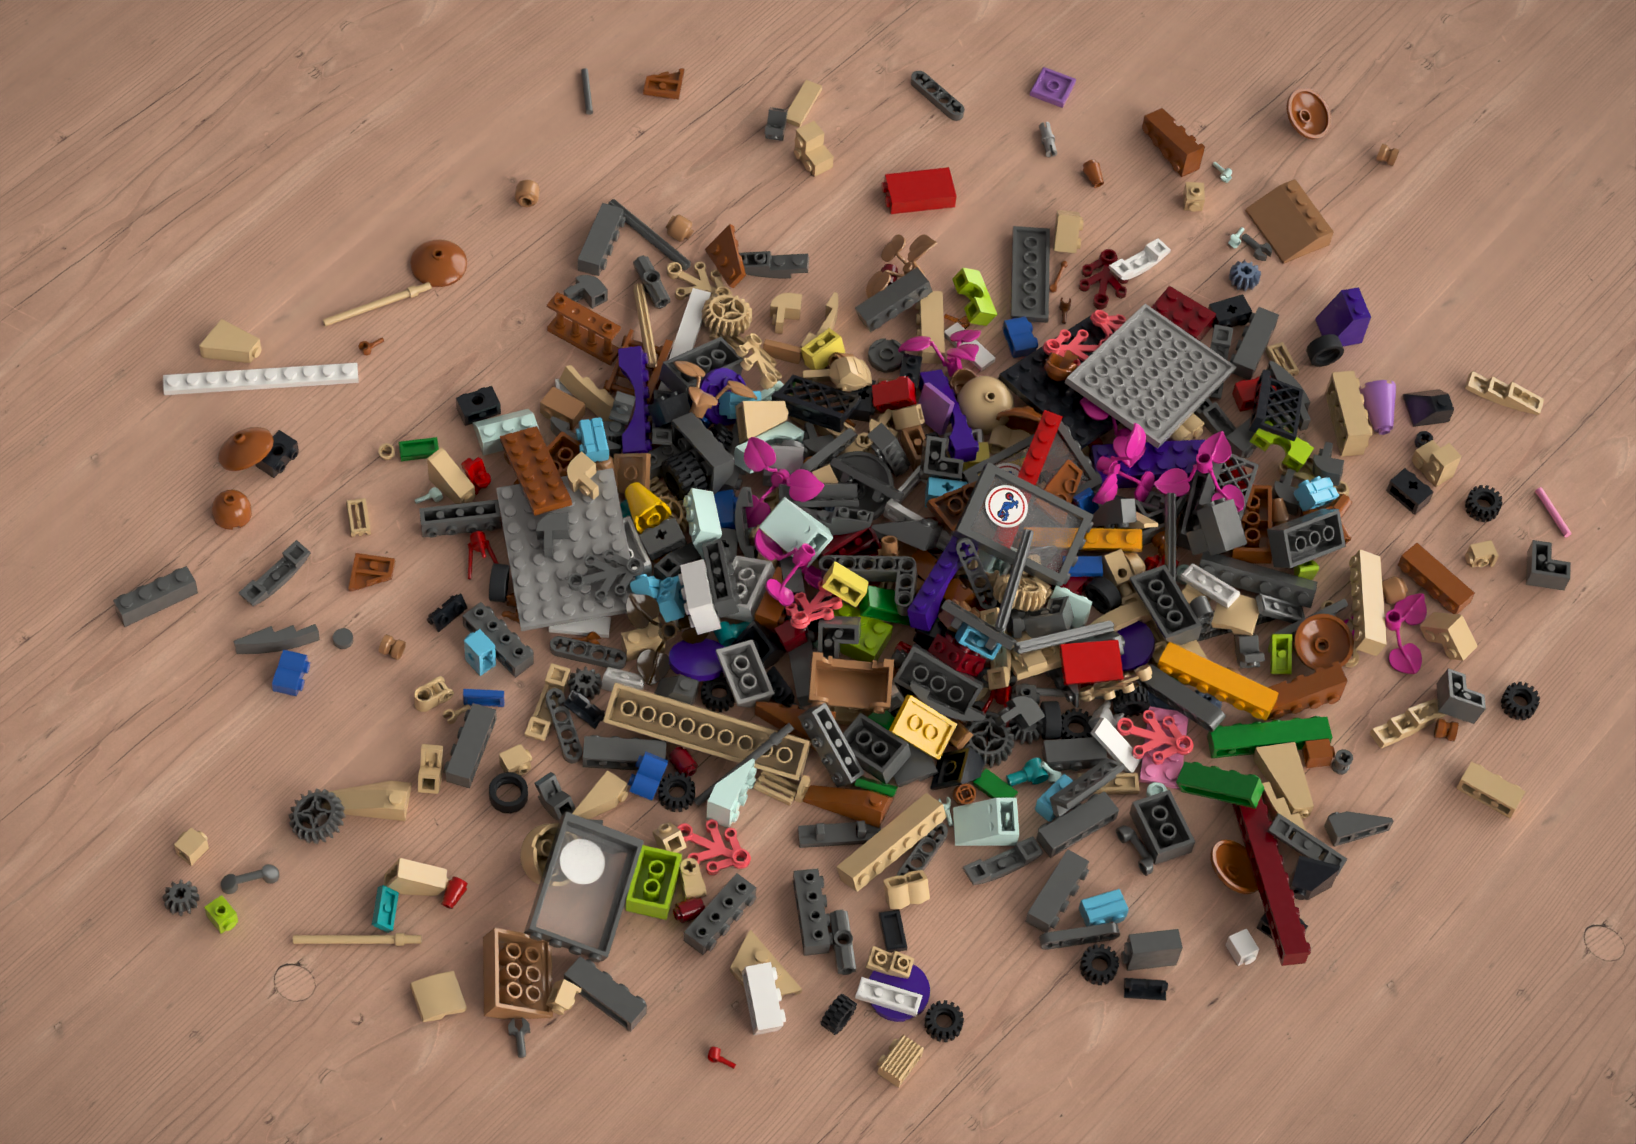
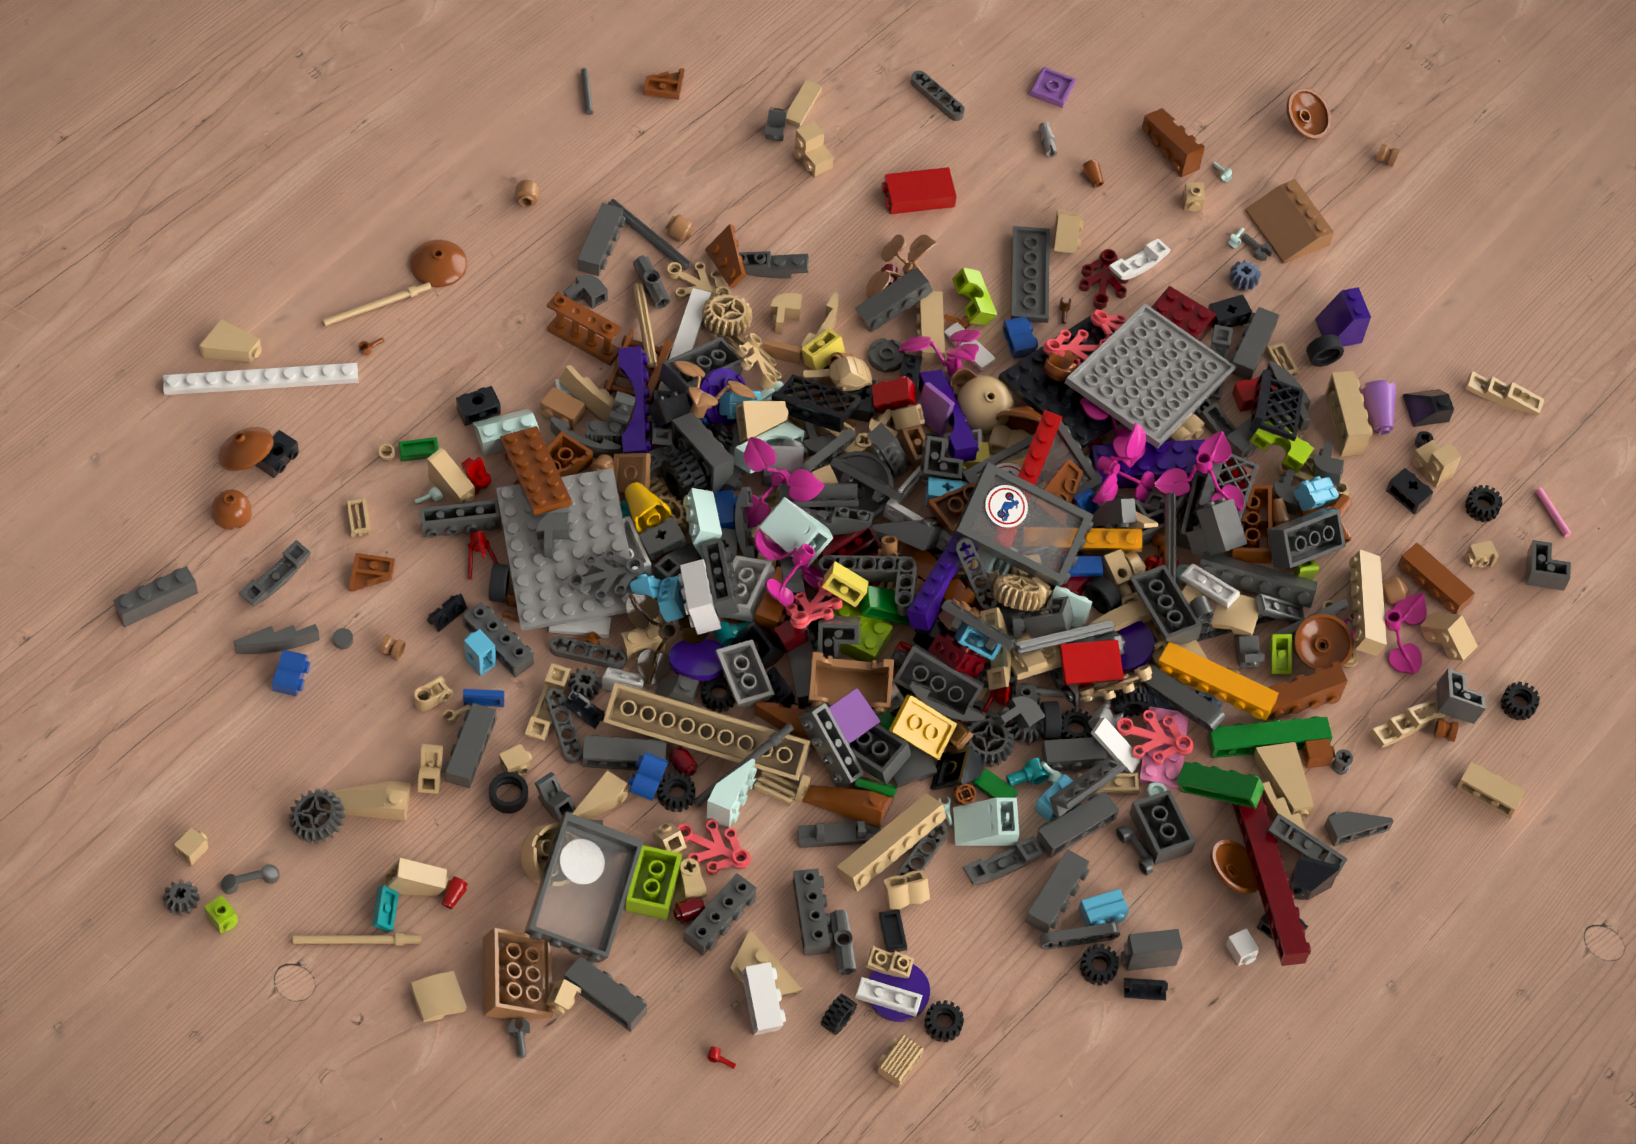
tan brick [567,451,599,500] -> none
medium azure brick [576,417,609,462] -> none
dark grey axle [995,529,1034,632] -> none
dark orange hinge [1049,261,1068,293] -> none
none -> medium lavender tile [829,688,881,744]

